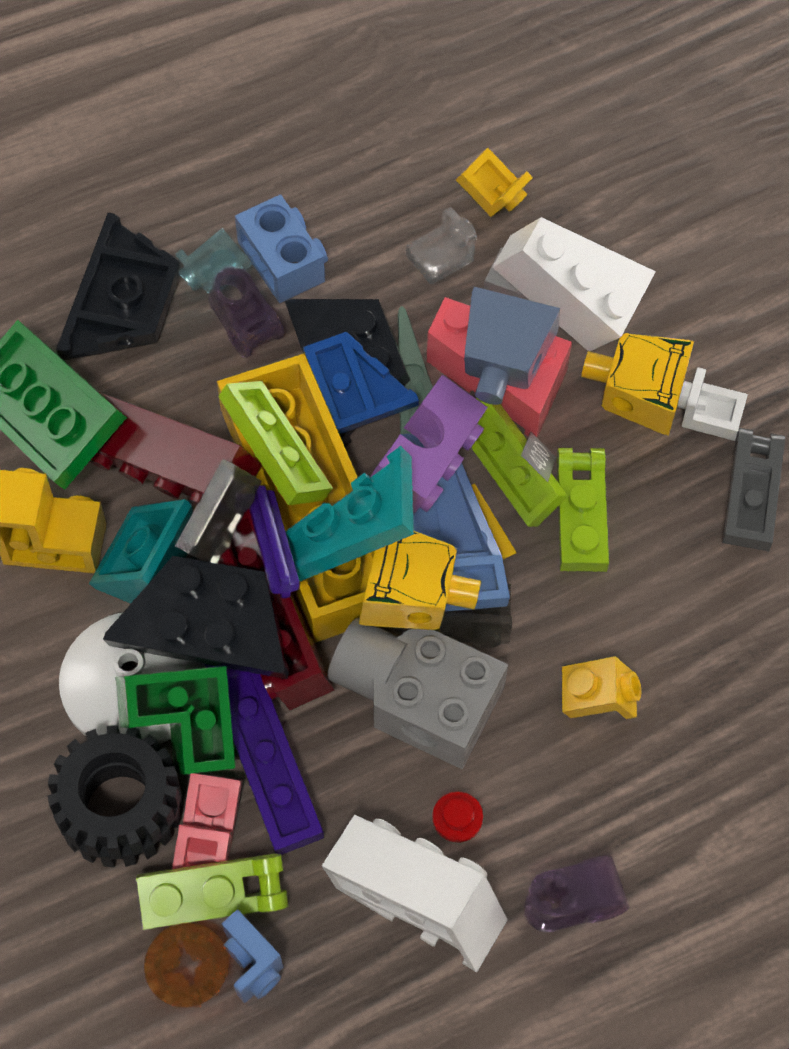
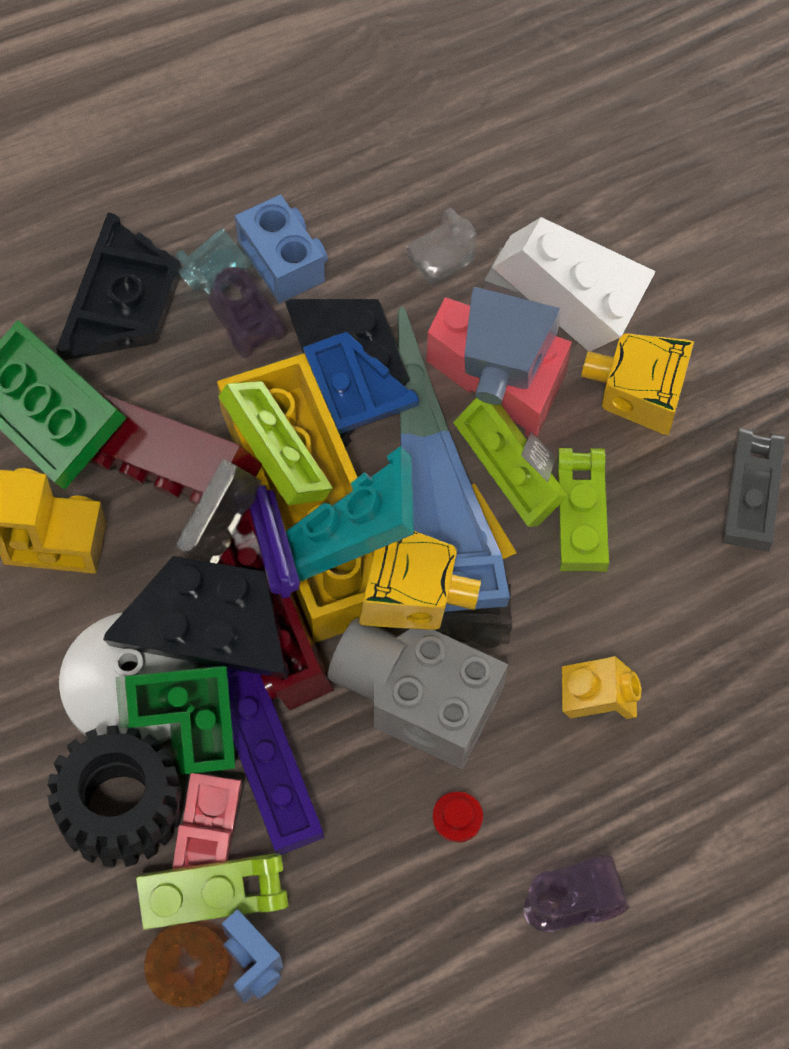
teal slope [89,499,198,604] -> none
white wedge [322,814,508,972] -> none
medium lavender arch [370,375,488,515] -> none
yellow bracket [456,148,533,217] -> none
white bracket [677,367,748,441] -> none

